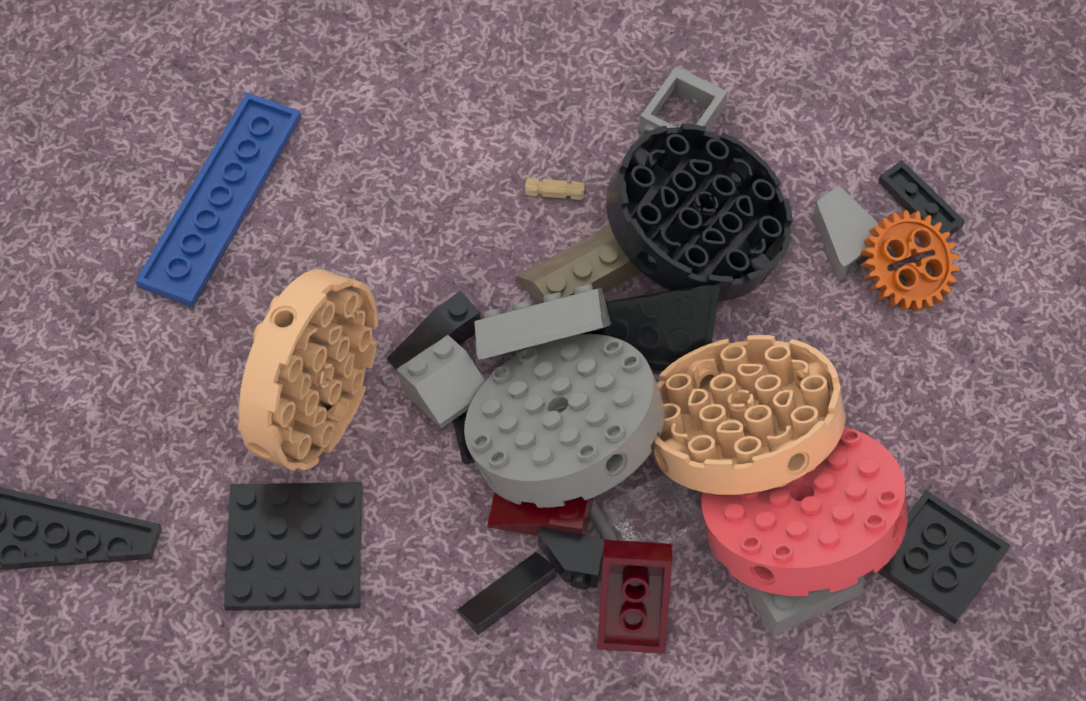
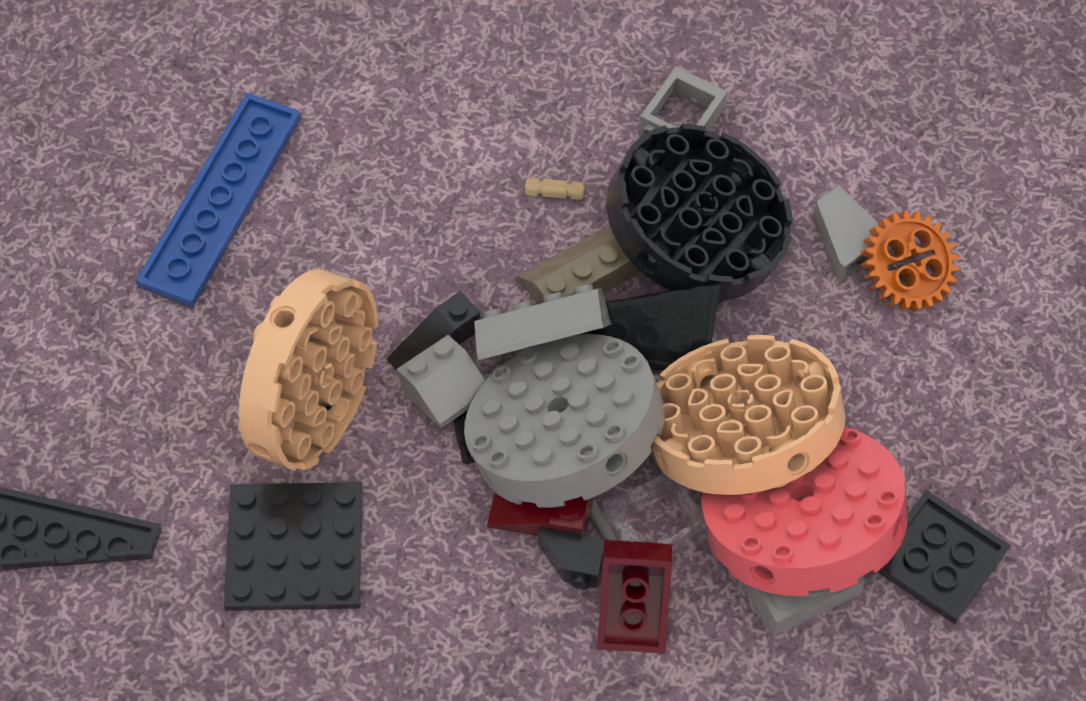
black slope [457,552,557,636] -> none
black plate [878,160,965,236] -> none

